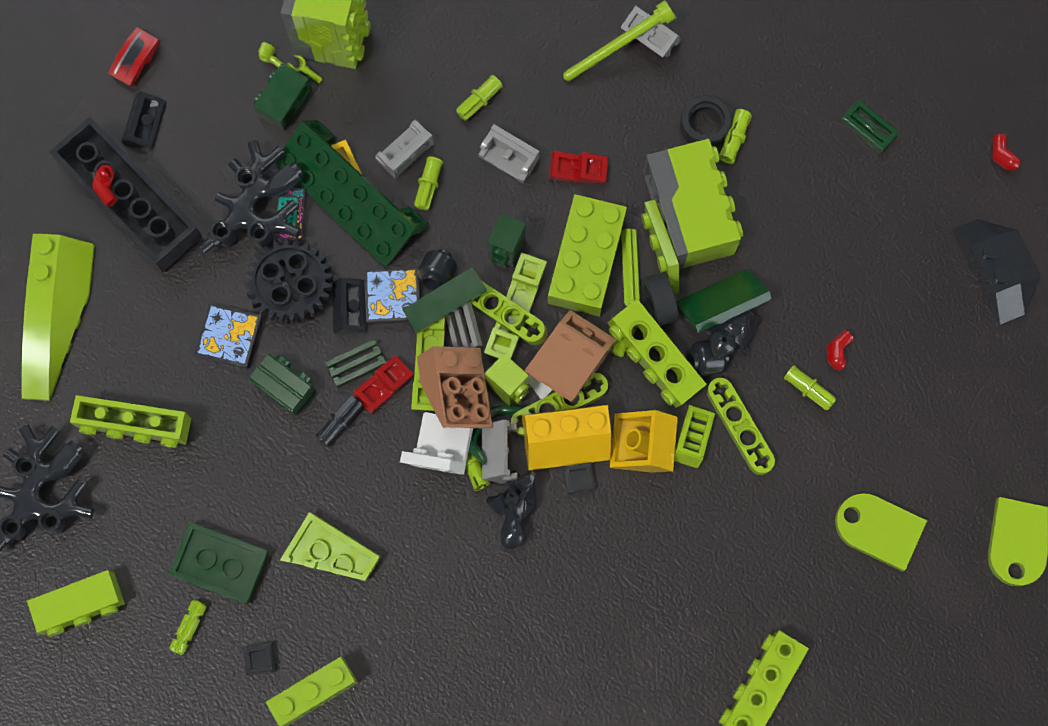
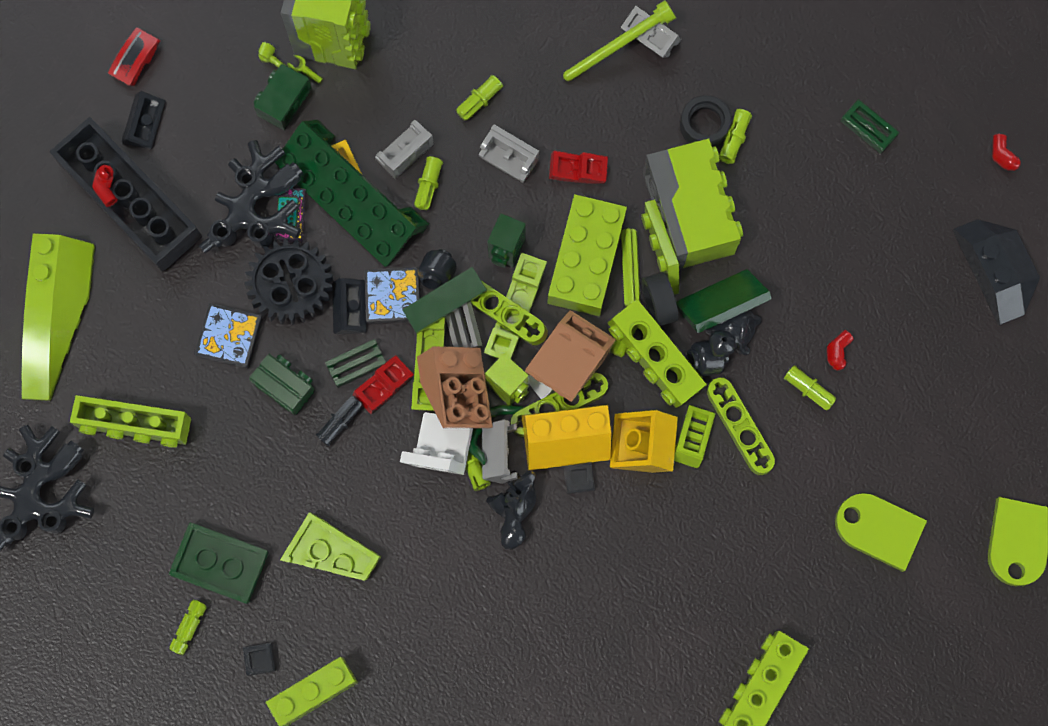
lime brick [27,570,125,637] -> none

